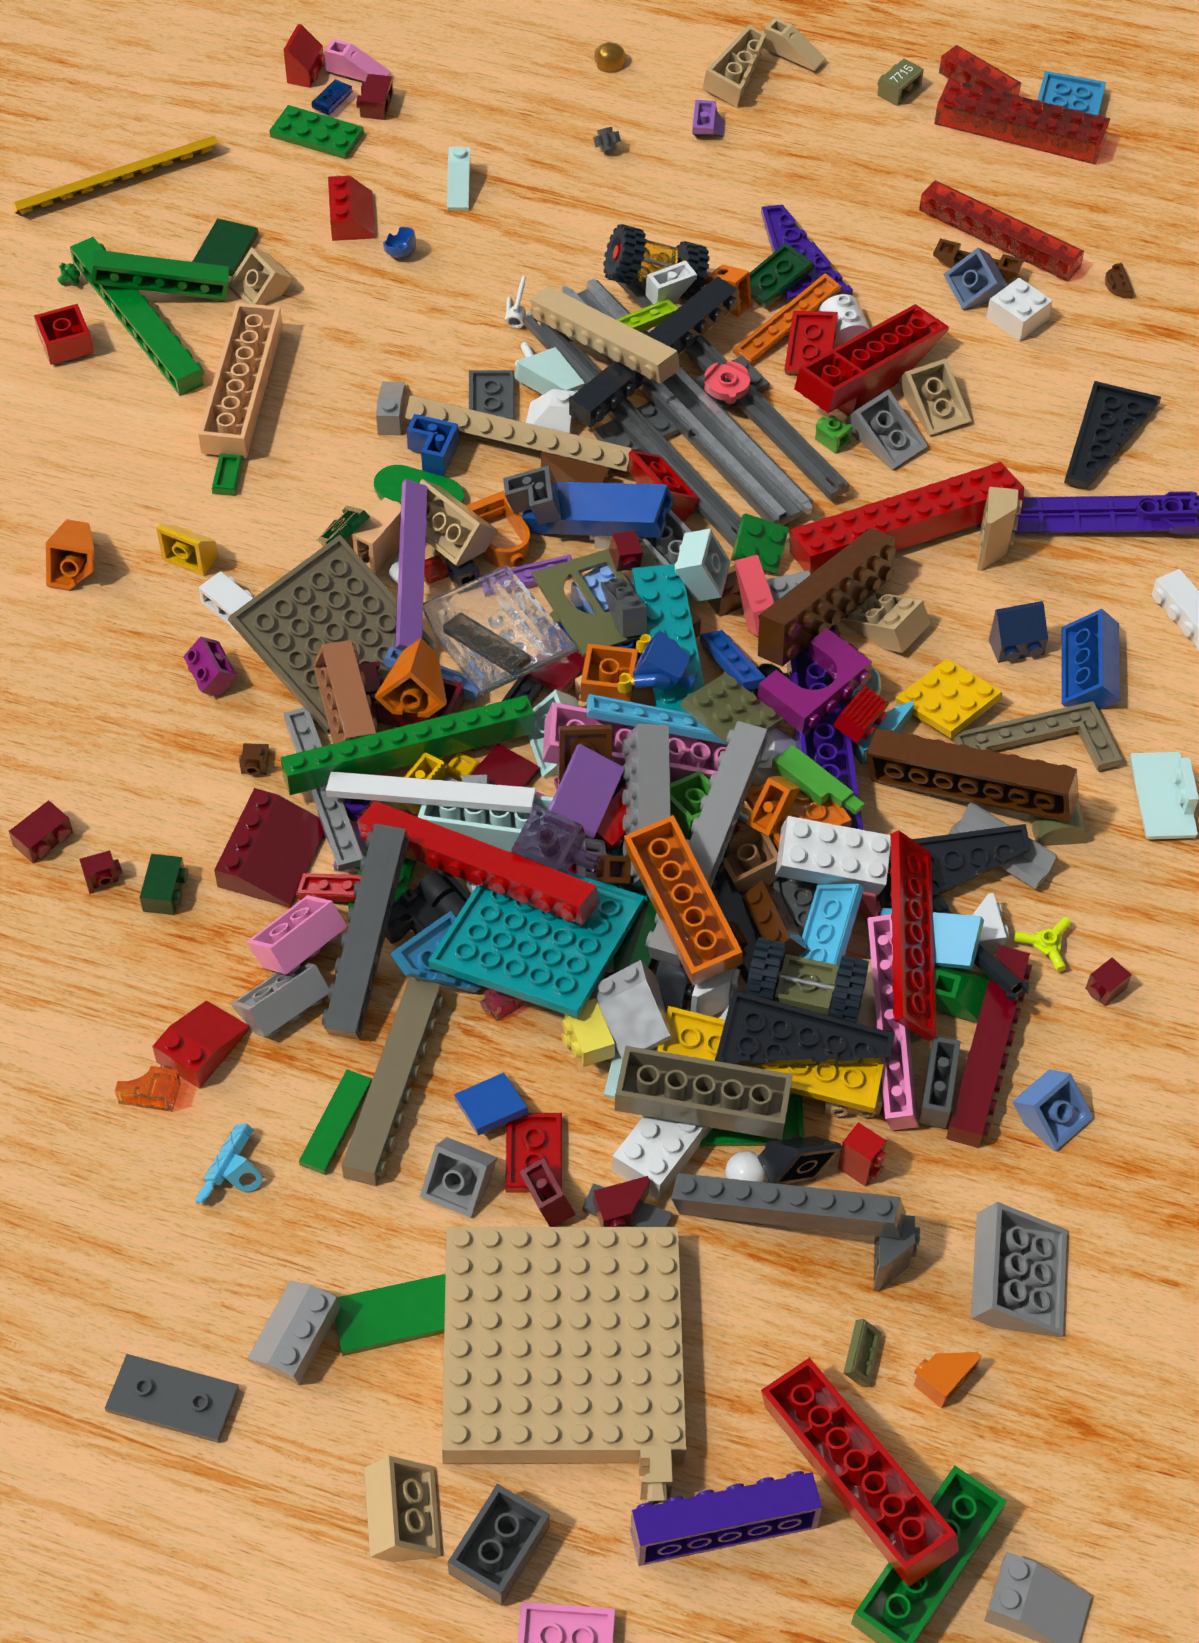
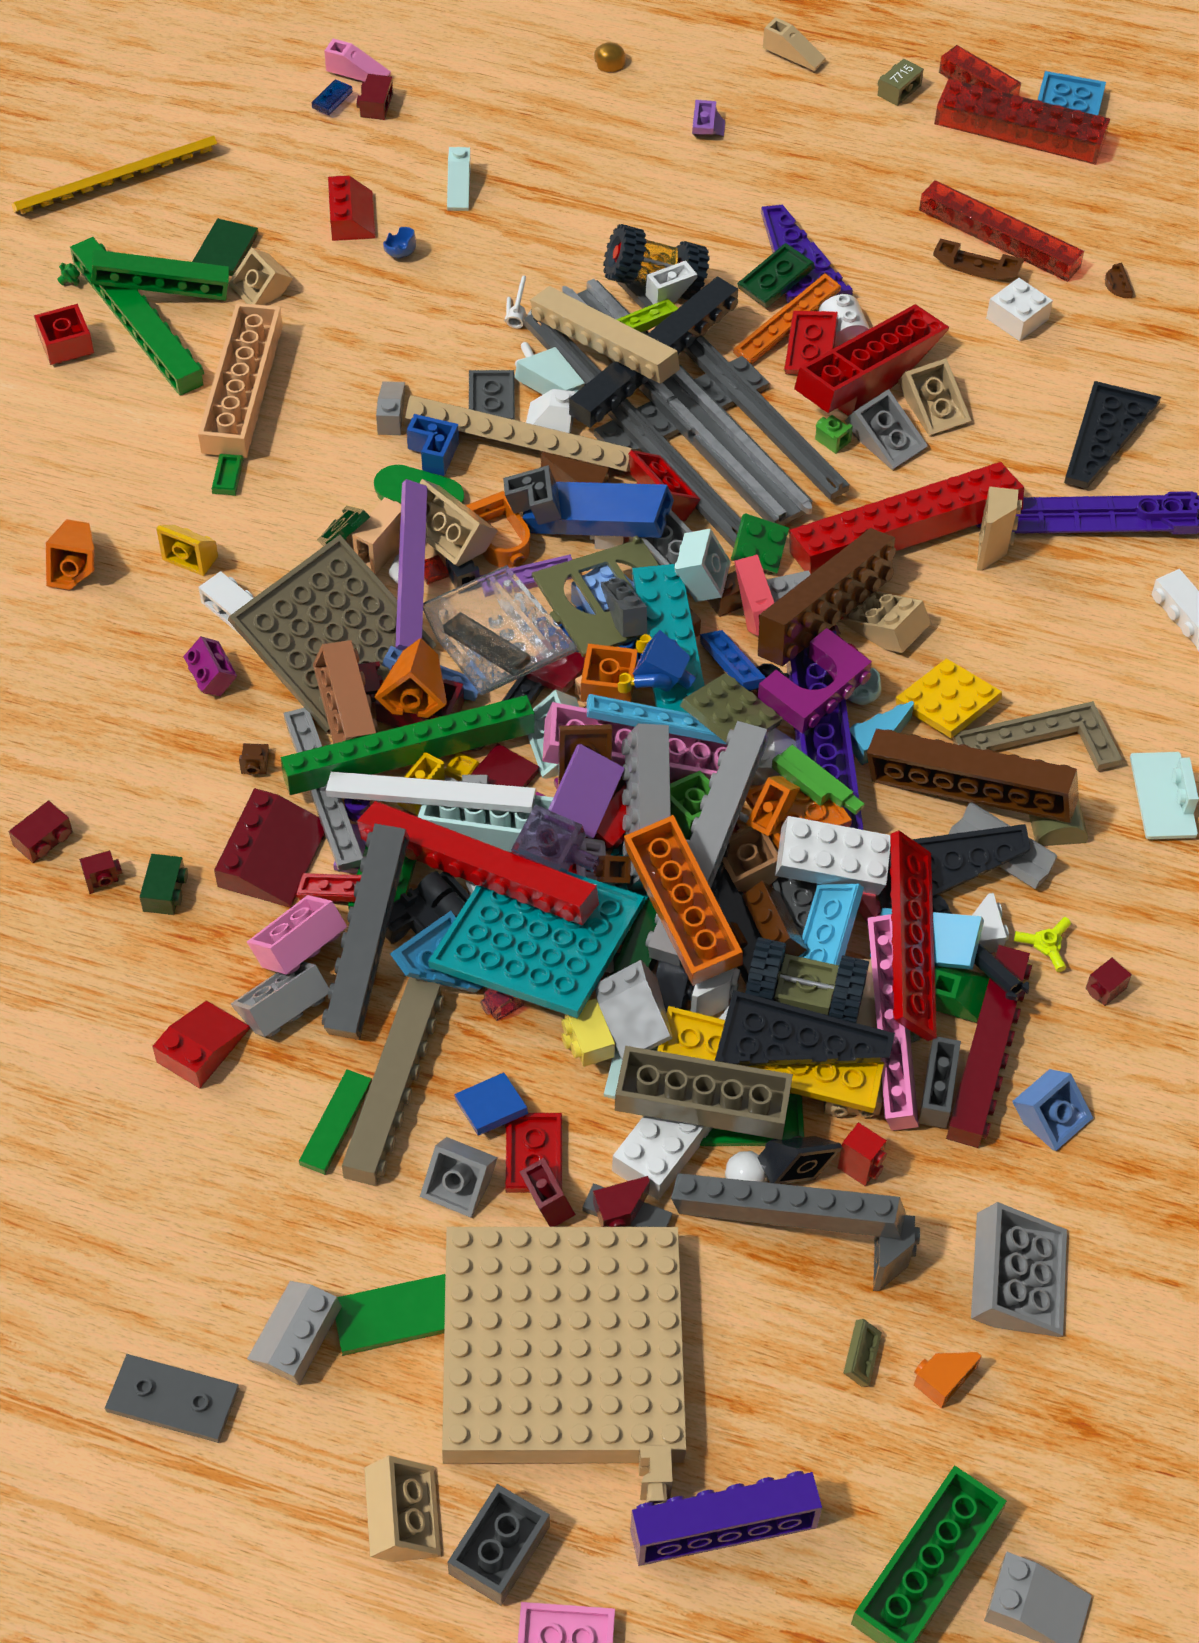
clear orange arch [115,1065,181,1112] -> none
medium azure piece [196,1123,262,1204] -> none
green plate [269,105,364,159] -> none
red slope [283,24,325,88] -> none
dark grey gear [593,127,621,152] -> none
dark red brick [609,531,643,572] -> none
tan wedge [702,25,766,108] -> none
orange torso [704,265,752,317] -> none
coral plate [704,361,750,404] -> none
red brick [761,1357,959,1587] -> none
red brick [833,686,889,744] -> none
sand blue slope [943,248,1008,310] -> none
dark blue slope [989,601,1048,663] -> none
blue slope [1061,609,1120,710] -> none

